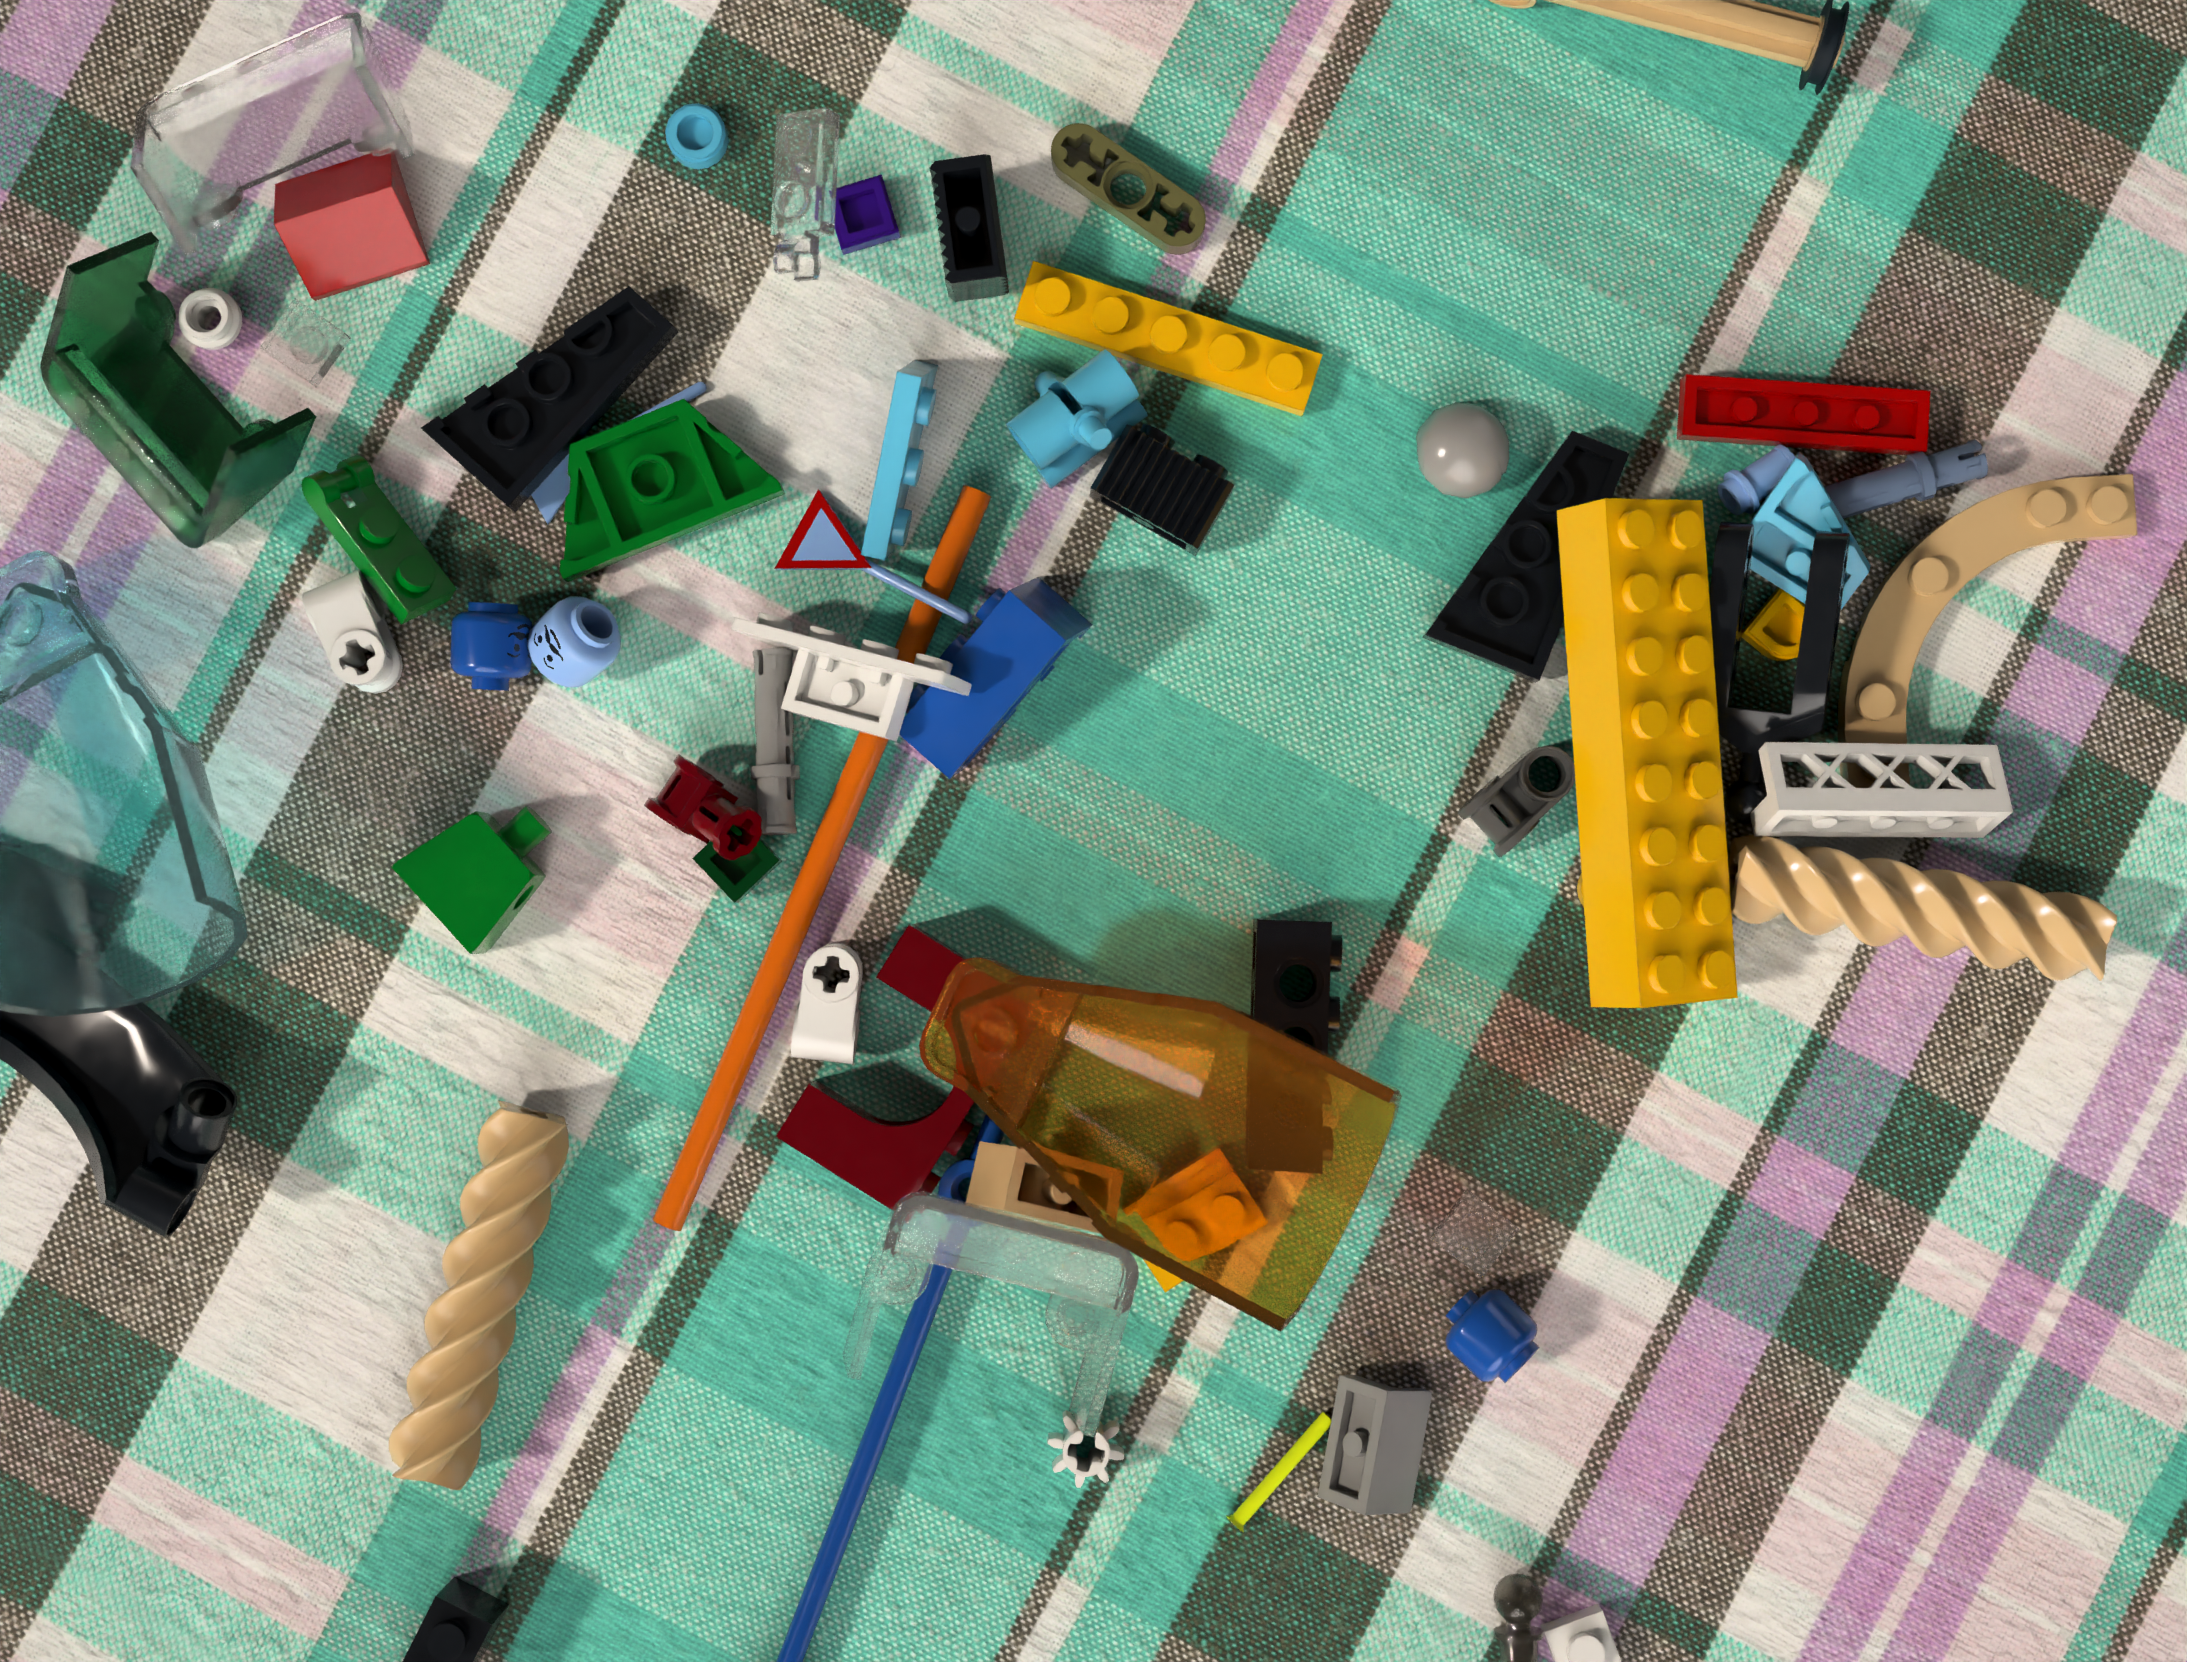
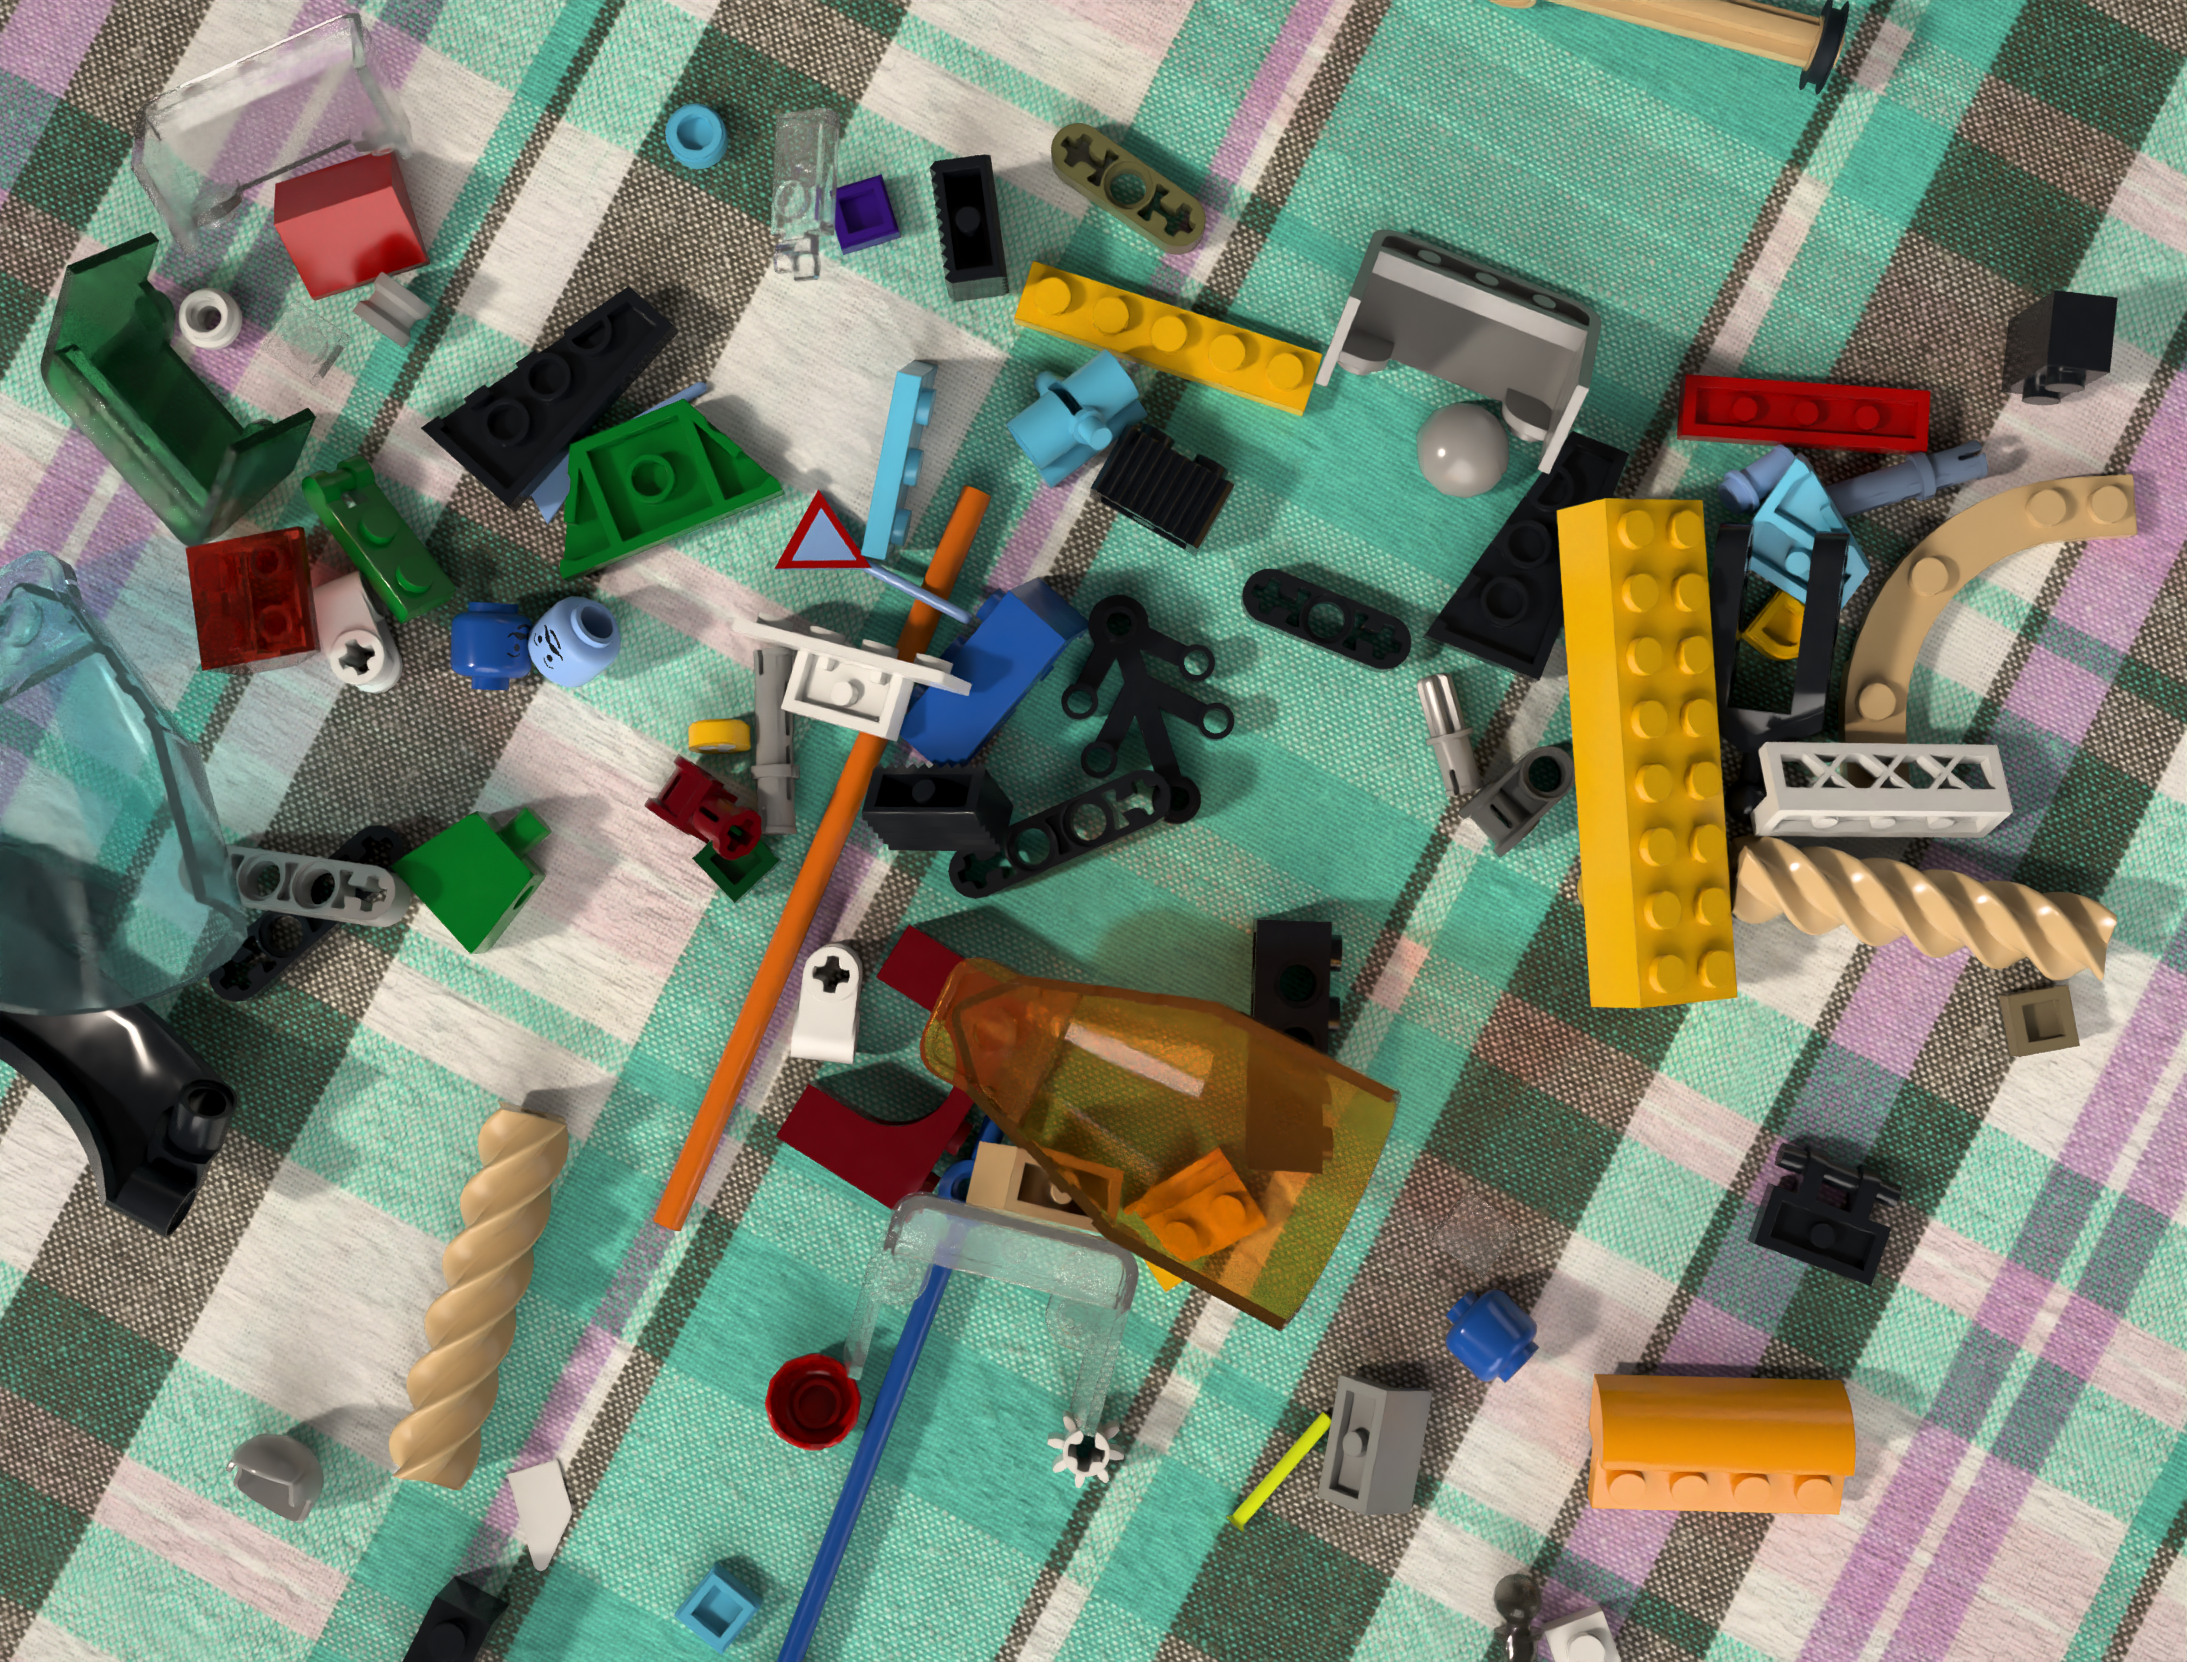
none -> light grey beam [182,842,411,927]
none -> clear red slope [185,526,321,676]
none -> black beam [208,825,412,1002]
none -> light grey hair [226,1433,324,1523]
none -> light grey wheel [352,272,432,349]
none -> white sticker [507,1459,573,1571]
none -> medium azure tile [674,1561,764,1655]
none -> yellow tile [688,719,751,754]
none -> red hair [765,1353,862,1451]
none -> black brick [862,763,1014,852]
none -> black beam [948,769,1175,899]
none -> black plant [1061,595,1234,825]
none -> black beam [1241,569,1411,673]
none -> light grey windscreen [1315,230,1601,474]
none -> light grey axle [1417,673,1485,797]
none -> light orange brick [1587,1374,1856,1515]
none -> black plate [1748,1143,1902,1286]
none -> dark tan plate [1999,984,2080,1057]
none -> black brick [2001,290,2118,405]

